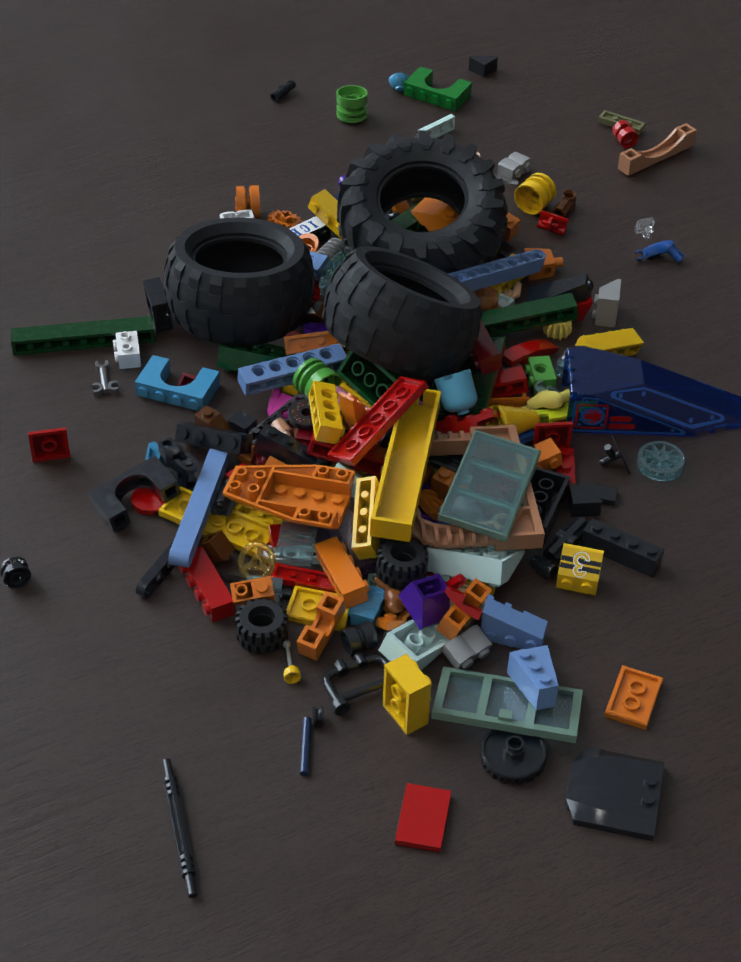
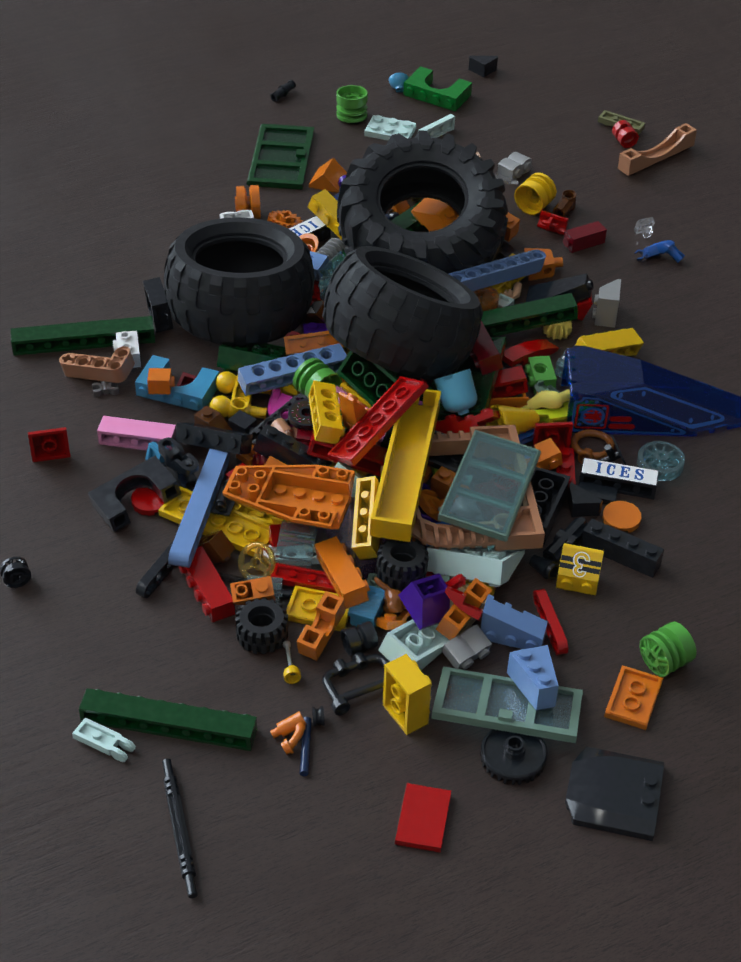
none -> nougat beam [59,346,135,383]
none -> light aqua hinge [72,718,136,762]
none -> dark green brick [79,688,257,751]
none -> bright pink brick [97,416,176,451]
none -> orange brick [147,368,175,394]
none -> yellow piece [209,371,272,419]
none -> door [247,124,314,190]
none -> orange plant [270,711,307,755]
none -> orange slope [309,158,347,193]
none -> light aqua plate [364,115,416,141]
none -> red beam [533,589,569,655]
none -> dark red brick [563,221,607,253]
none -> dark orange piece [571,429,615,464]
none -> brick [578,457,659,500]
none -> orange tile [602,501,642,533]
none -> bright green wheel [639,621,697,677]

